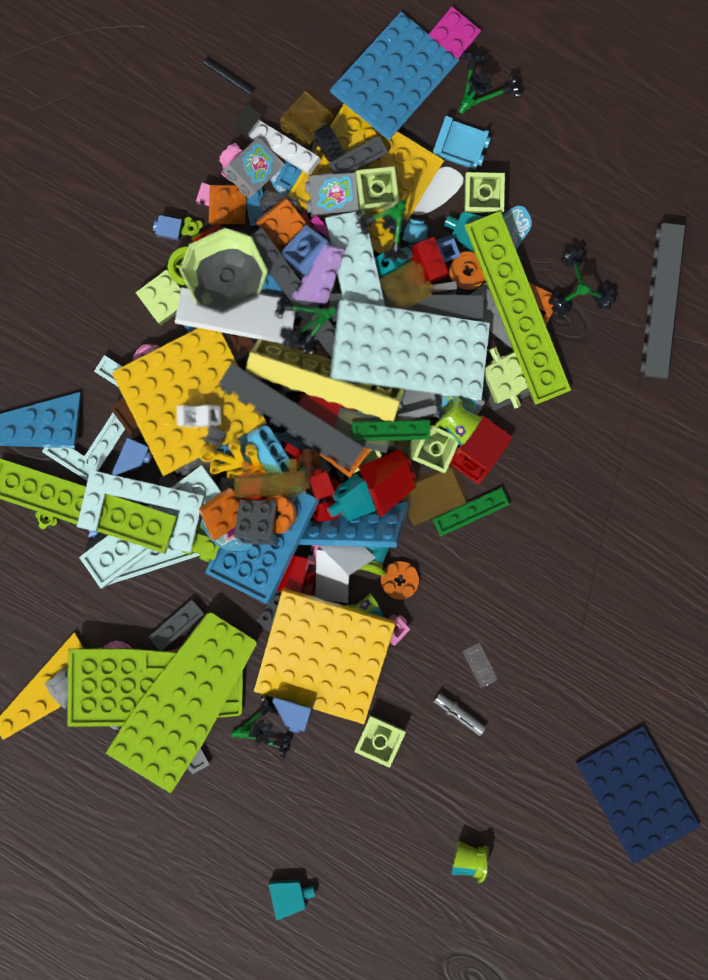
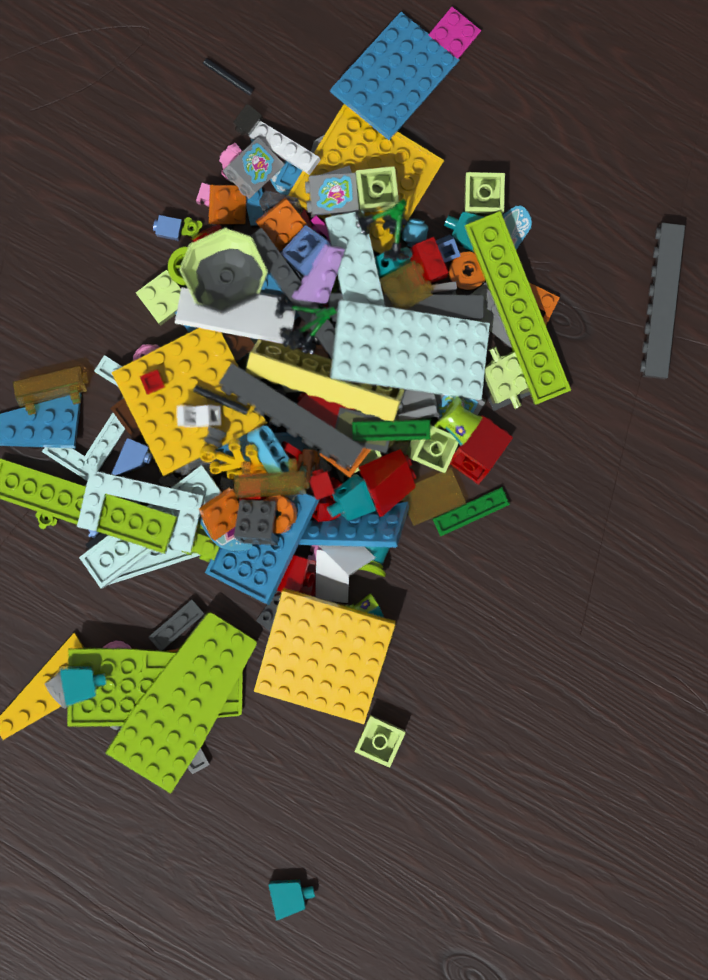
black plant [231,694,292,761] -> none
medium blue slope [273,696,312,733] -> none
clear yellow plate [279,92,334,147] -> none
black tyre [313,124,344,162] -> none
dark grey plate [328,136,388,174] -> none
orange plate [381,561,419,600] -> none
bright pink brick [388,614,410,646] -> none
white sticker [412,167,463,215] -> none
medium azure panel [433,116,491,170] -> none
light grey pin [433,692,487,736] -> none
lime hat [452,840,489,883] -> none
black plant [458,53,522,114] -> none
clear slope [462,643,498,688] -> none
black plant [548,246,617,316] -> none
dark blue plate [576,726,700,865] -> none
none -> clear yellow brick [13,366,89,415]
none -> teal torso [59,666,106,706]
none -> red plate [139,369,166,395]
none -> black bar [193,385,249,415]

